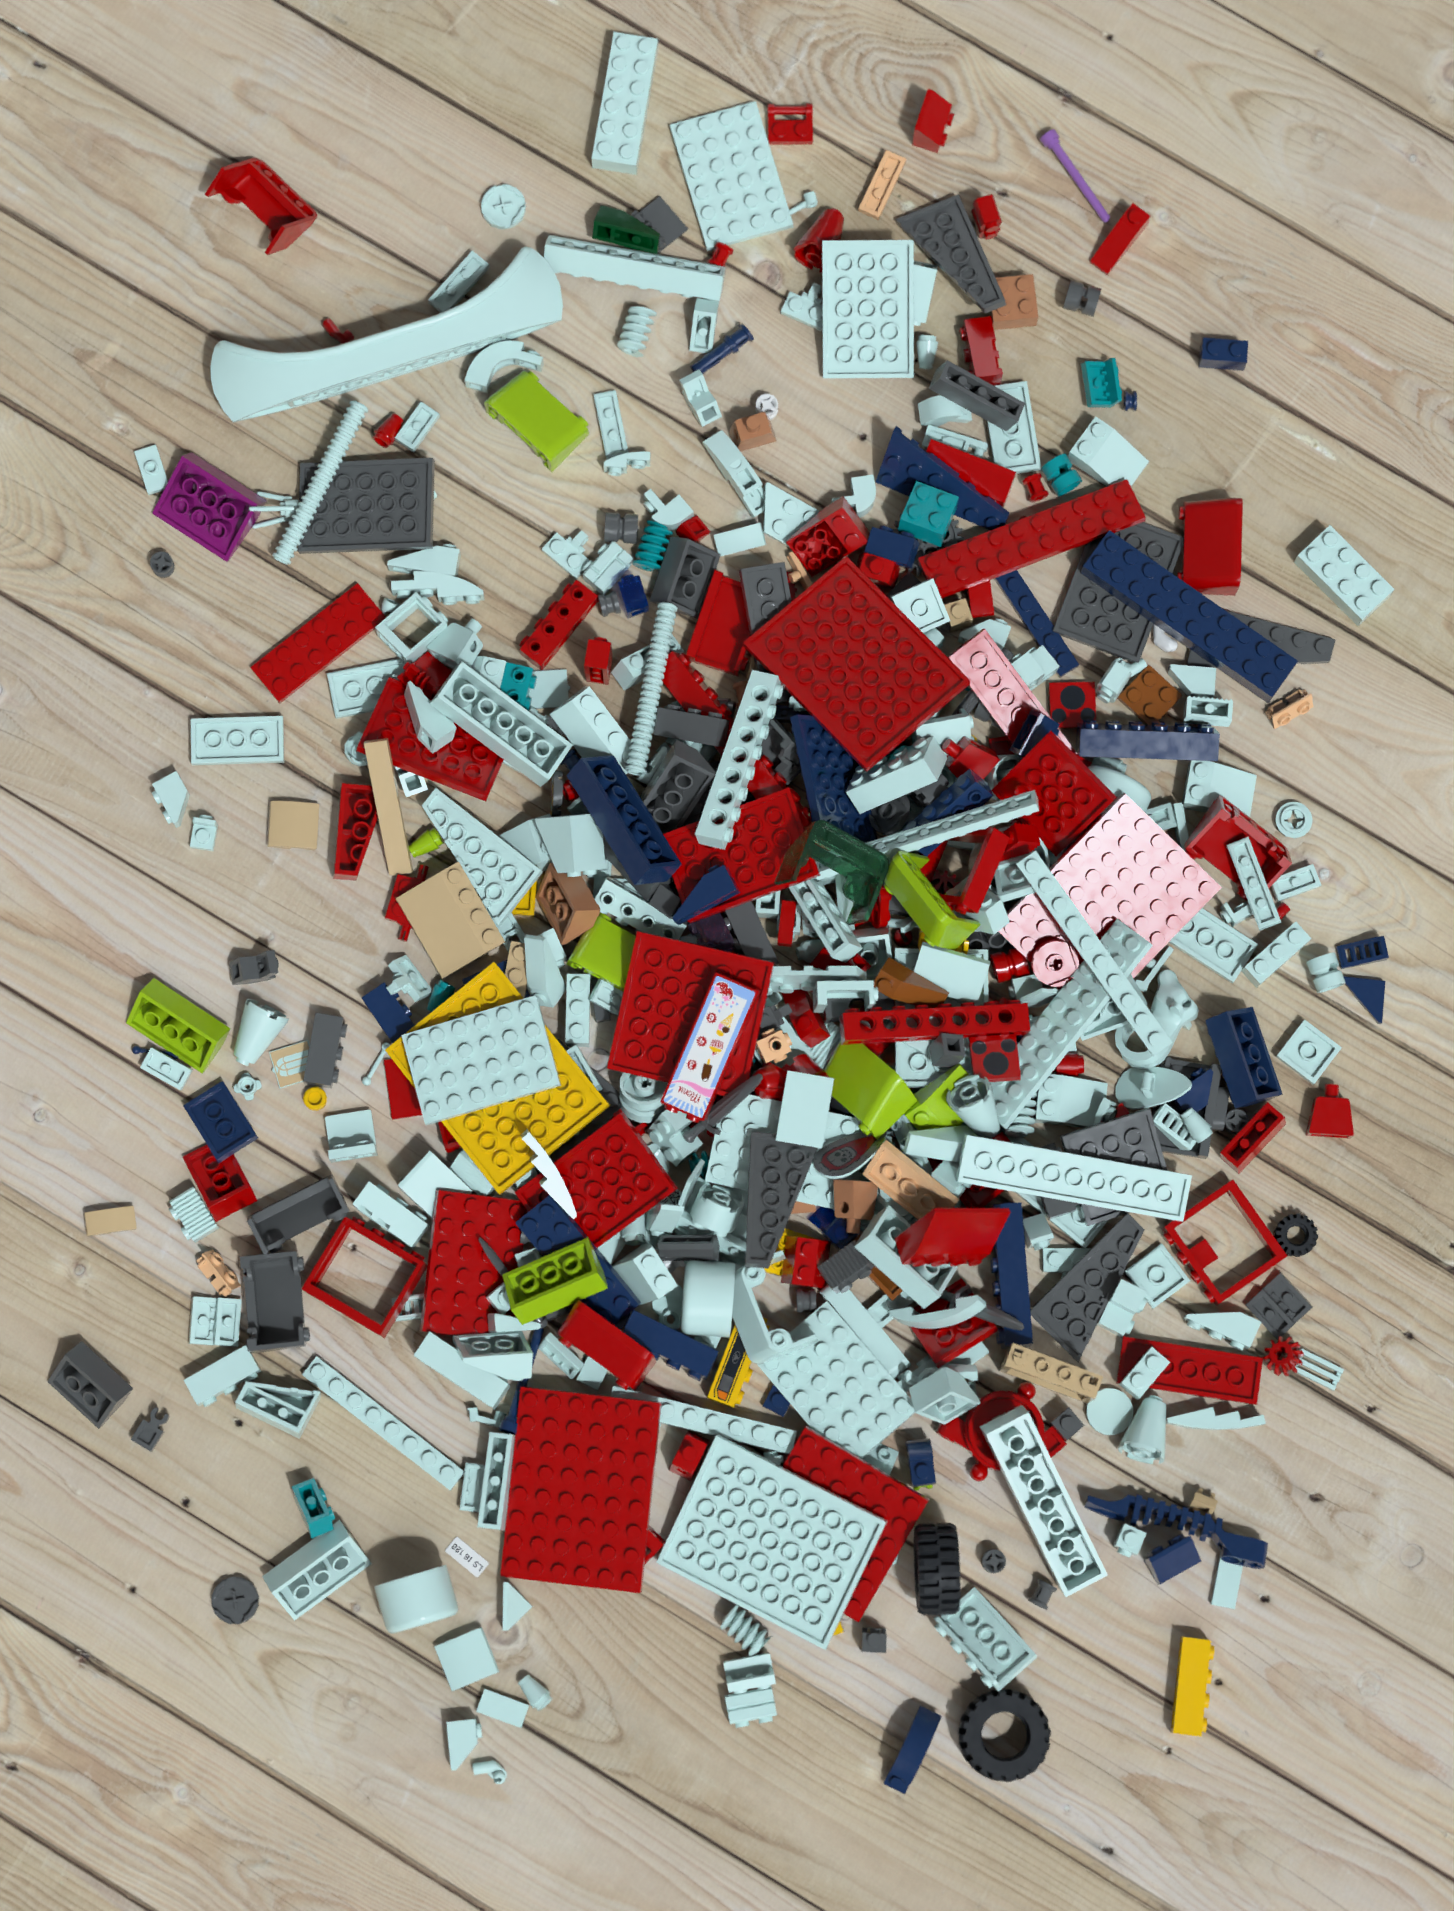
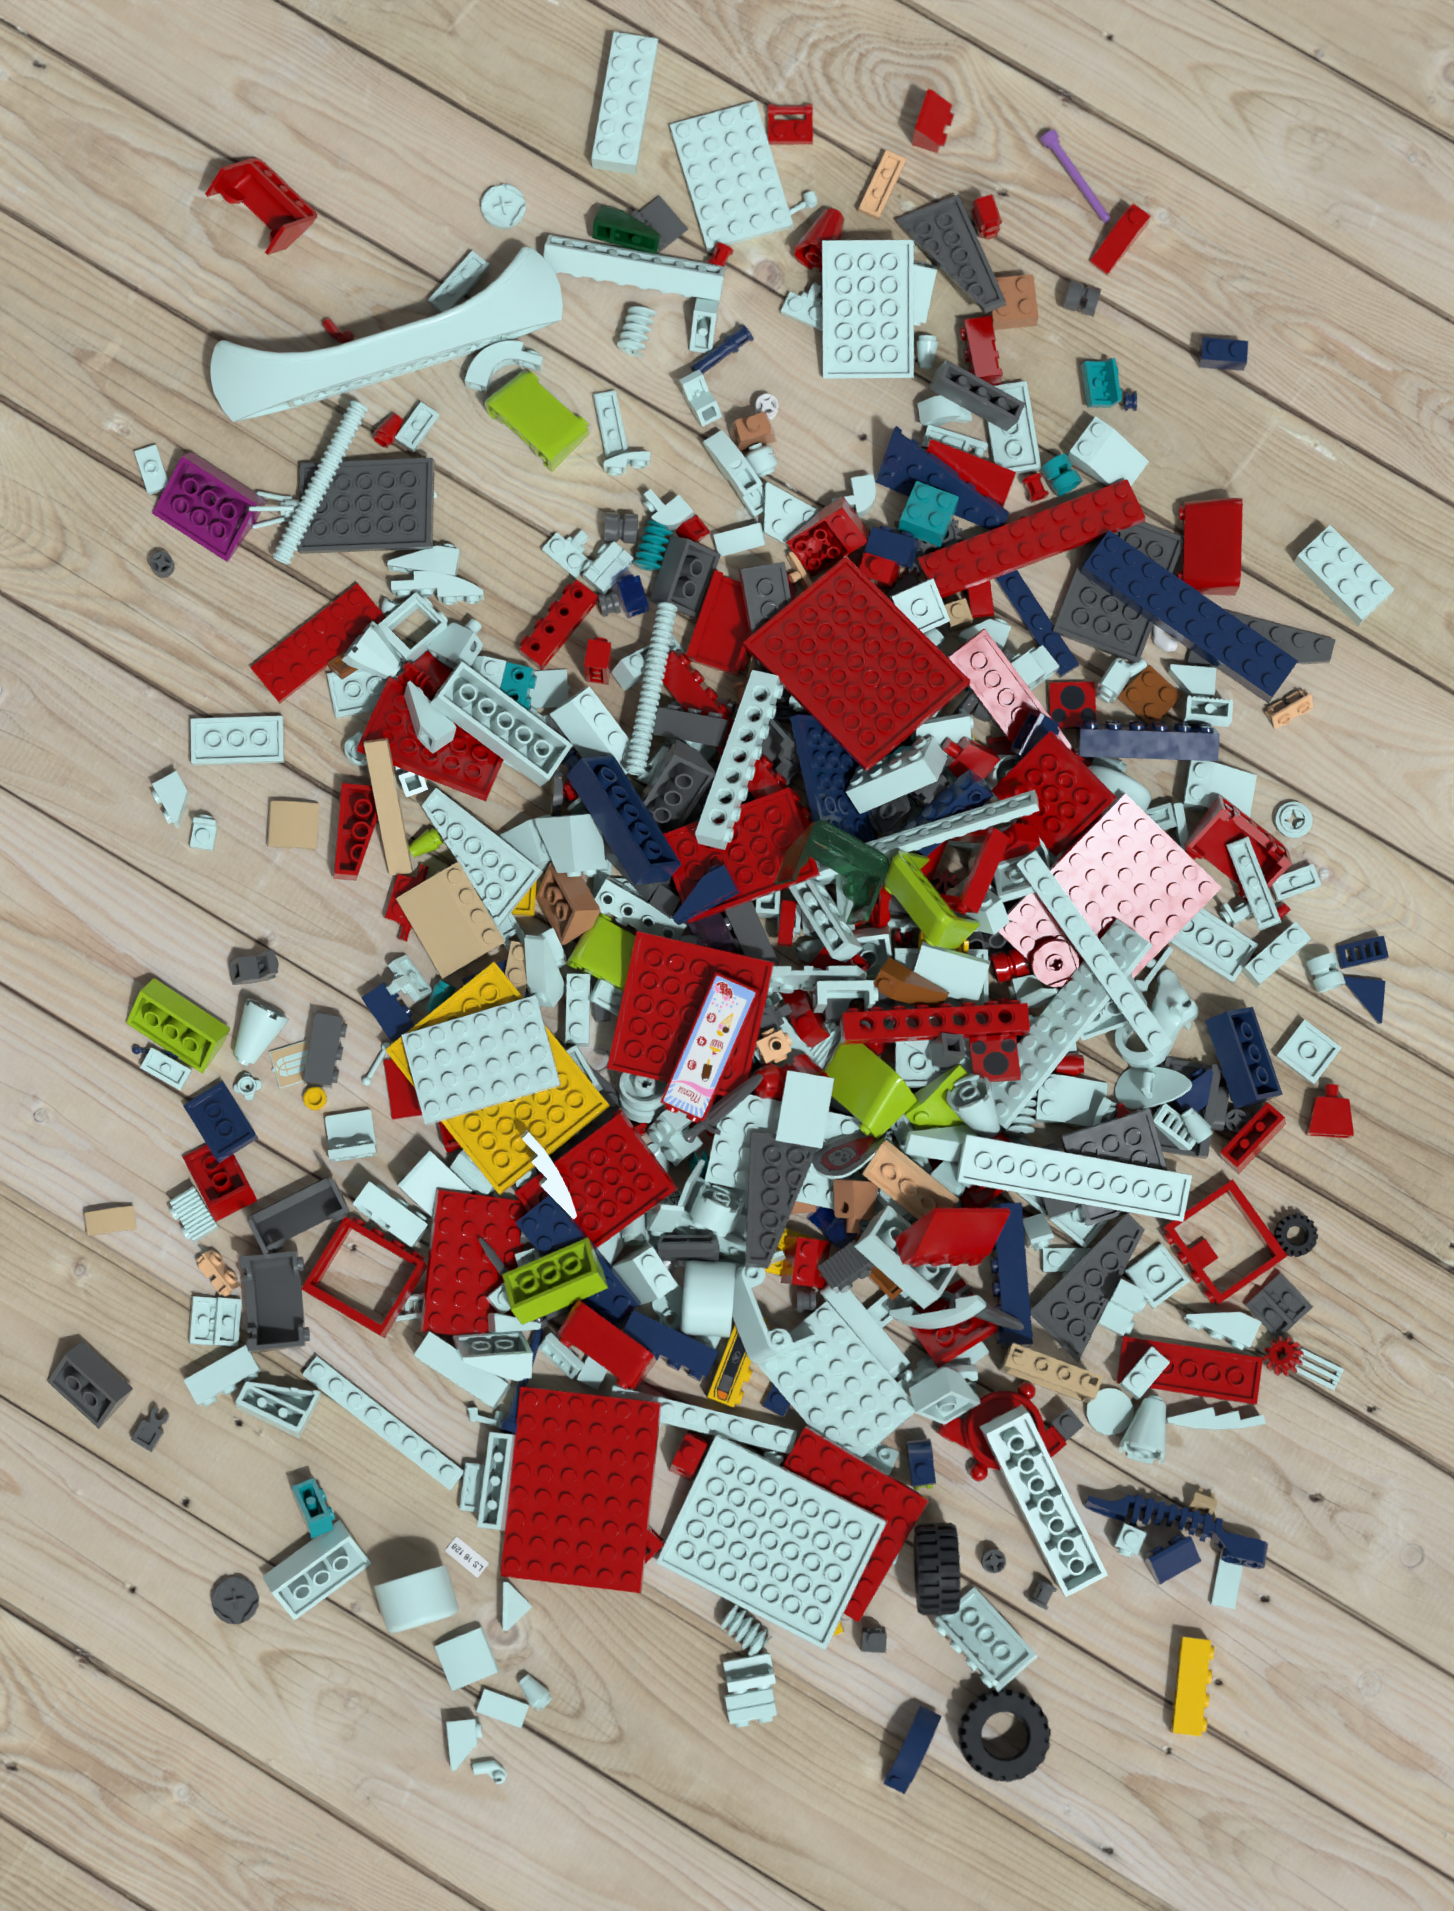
none -> dark orange tile [327,651,358,680]
none -> light aqua cone [342,621,401,679]
none -> light aqua head [745,443,778,478]

